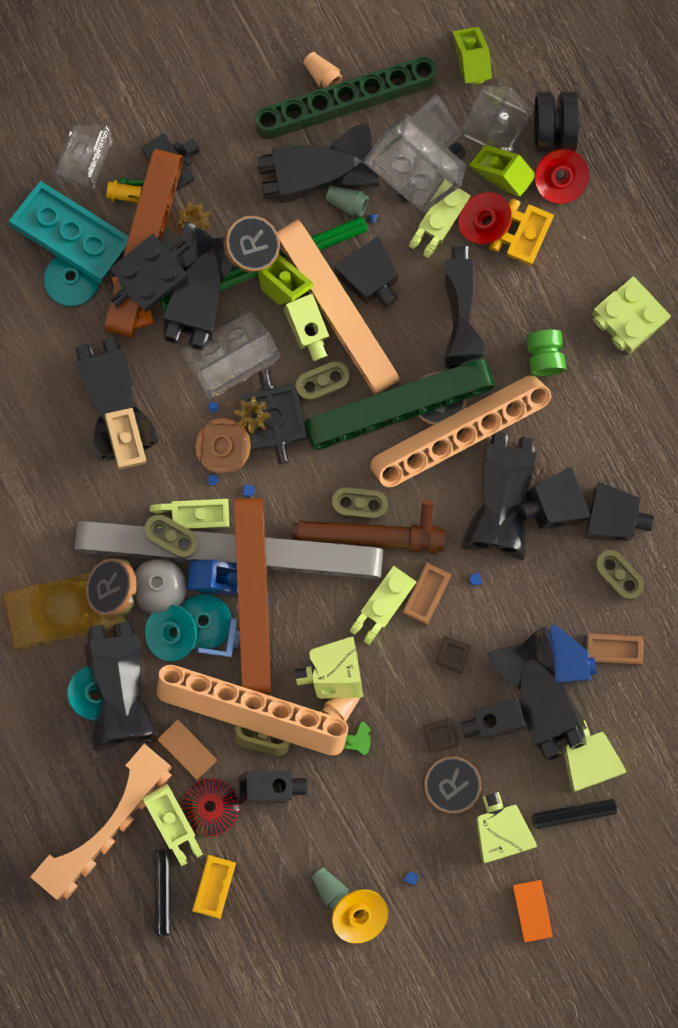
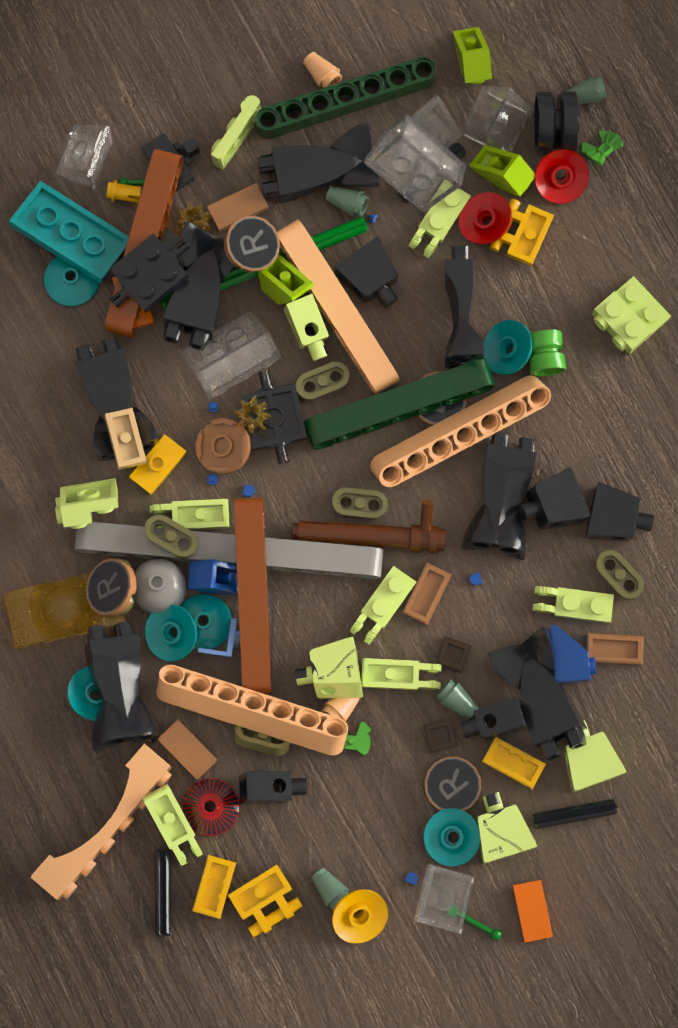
none -> yellowish green plate [55,478,118,529]
none -> yellow plate [129,434,187,495]
none -> medium nougat tile [207,183,269,233]
none -> yellowish green hinge [211,95,262,170]
none -> yellow plate [228,865,303,937]
none -> yellowish green hinge [361,658,442,690]
none -> clear slope [414,864,474,934]
none -> teal dish [424,808,481,866]
none -> sand green cone [436,679,479,720]
none -> green hinge [447,905,502,940]
none -> yellow plate [482,737,546,790]
none -> teal dish [483,320,533,375]
none -> yellowish green hinge [532,586,614,624]
none -> sand green cone [565,76,607,105]
none -> bright green piece [582,131,623,166]

